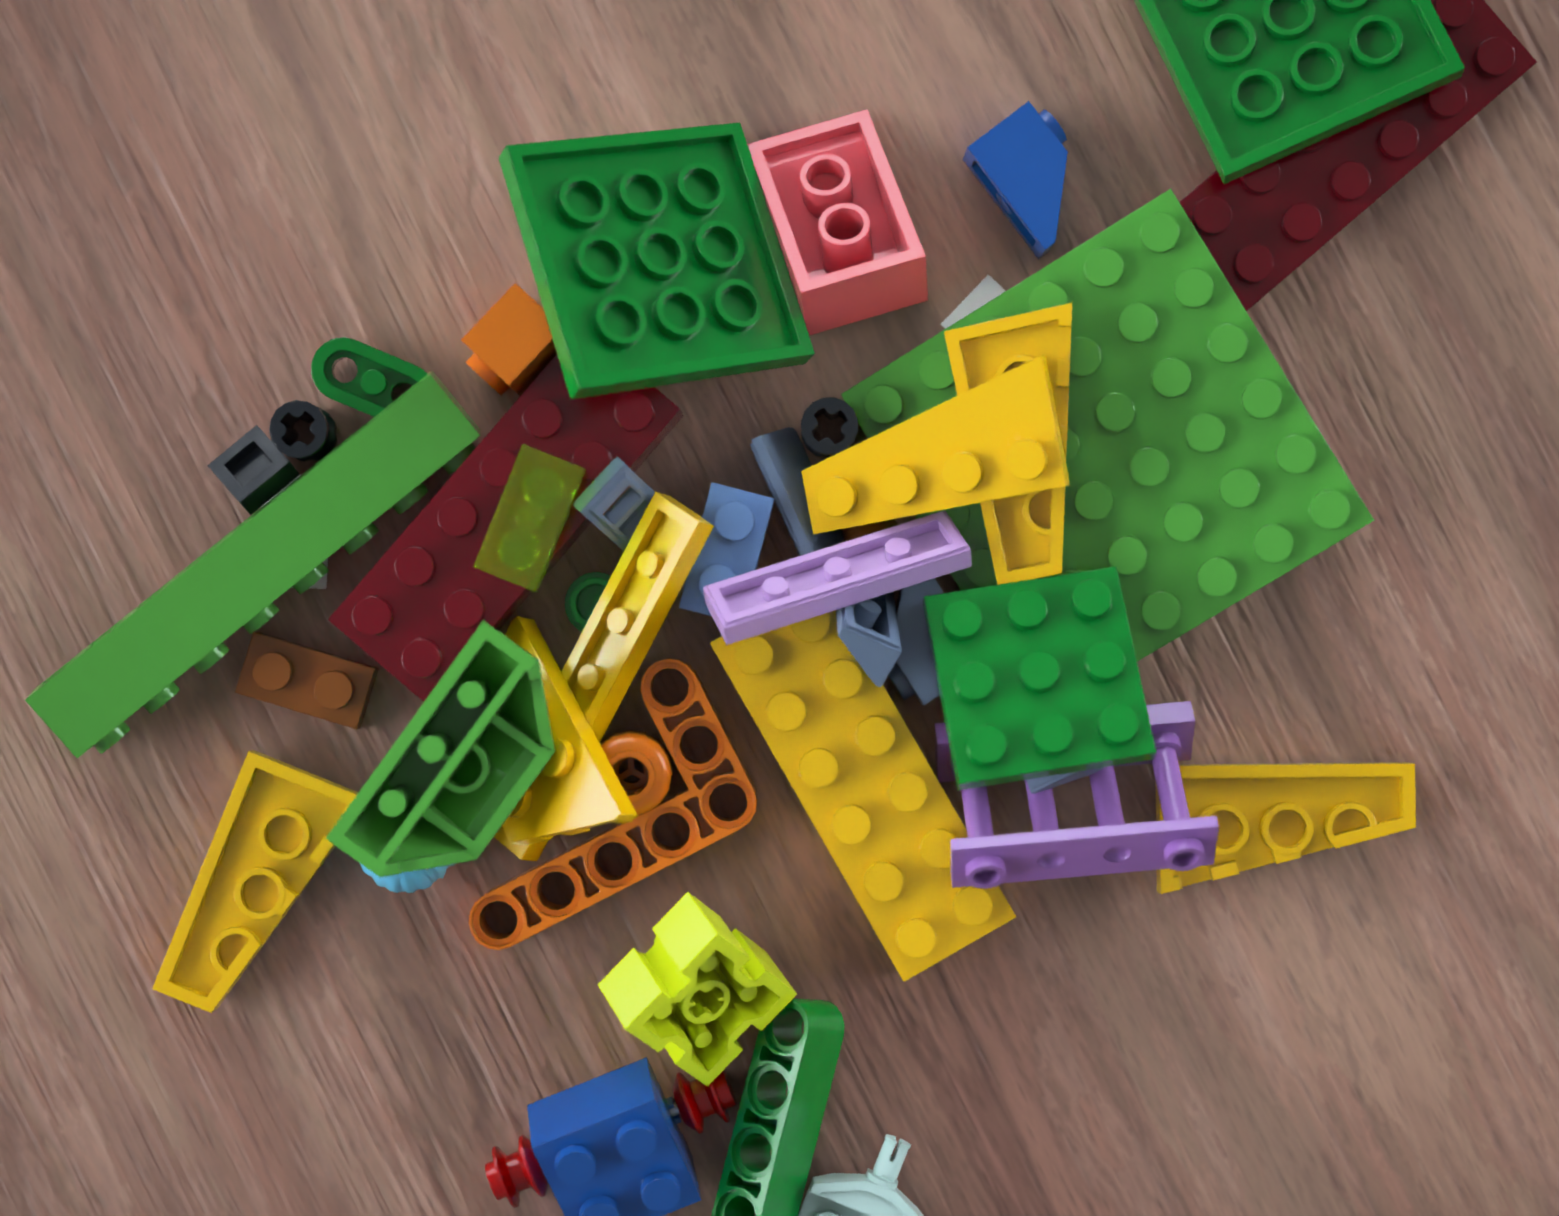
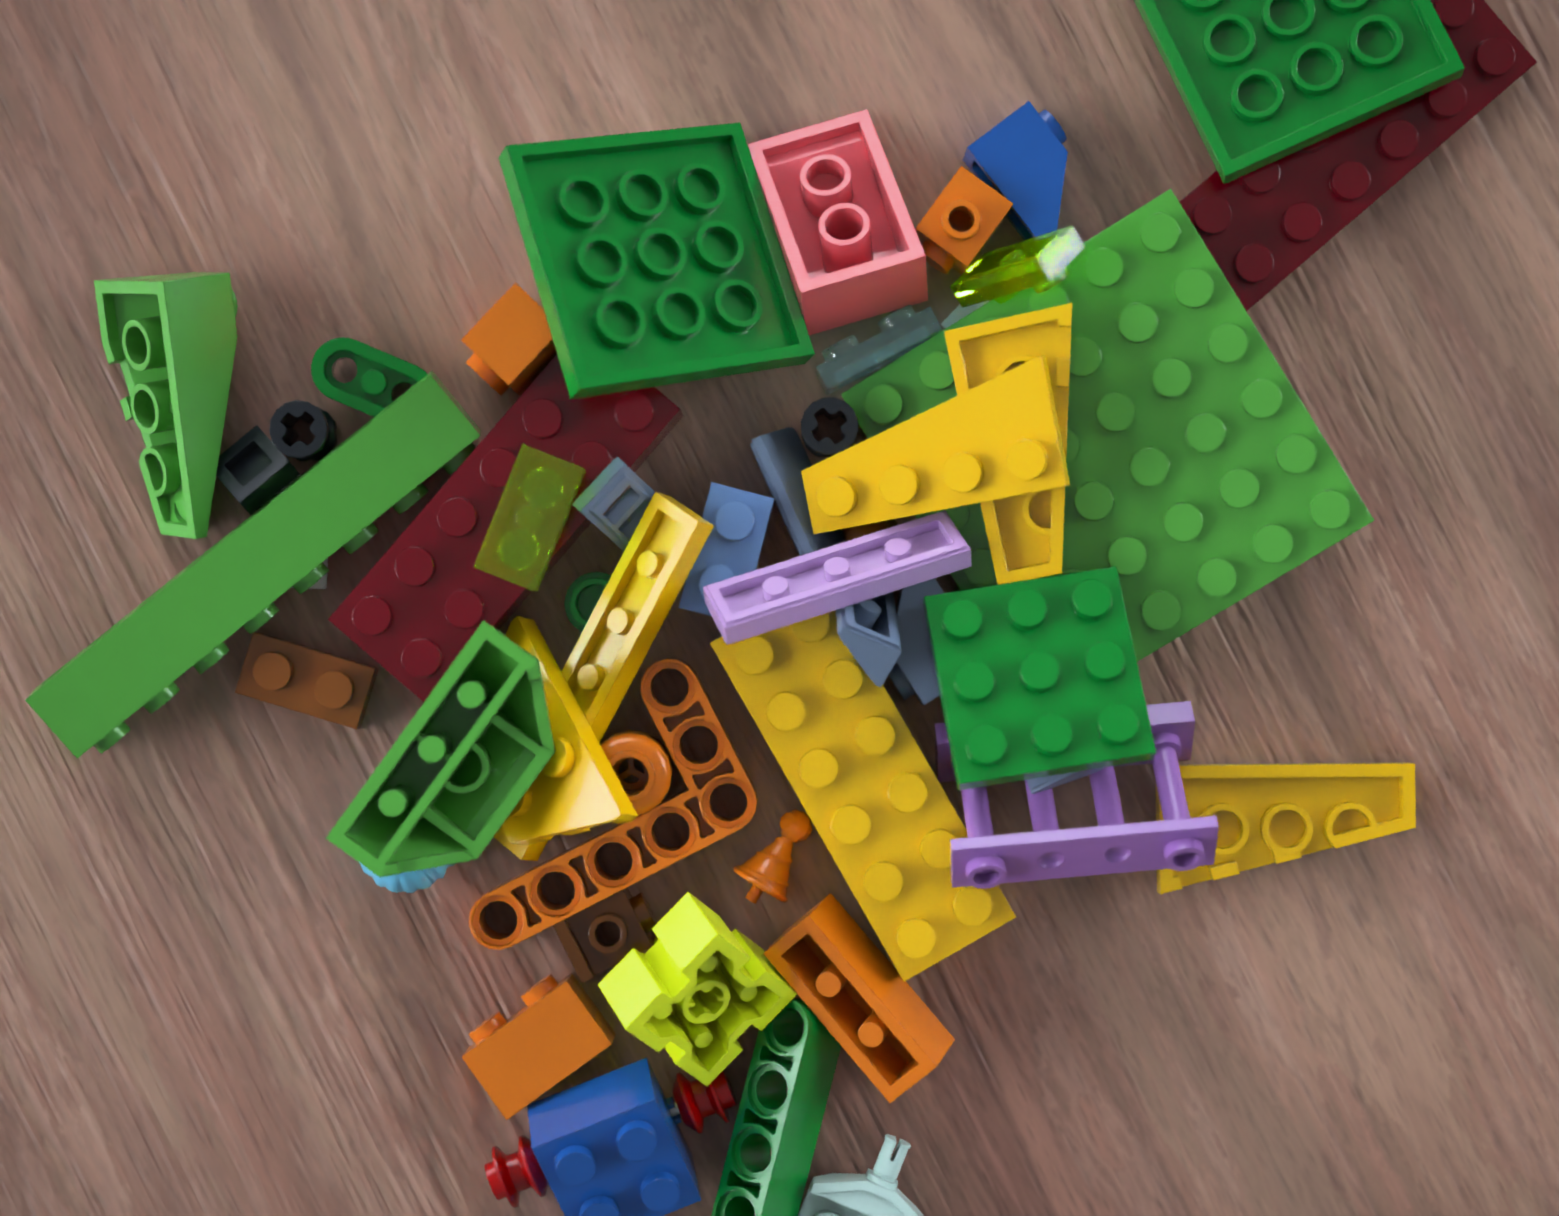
yellow wing [152,750,359,1013] -> none
none -> bright green wedge [94,272,238,539]
none -> orange brick [462,973,616,1120]
none -> reddish brown brick [553,887,657,983]
none -> orange piece [733,809,813,904]
none -> orange brick [763,893,955,1103]
none -> clear light blue plate [815,305,942,395]
none -> orange brick [915,166,1013,276]
none -> clear neon green plate [950,225,1085,308]

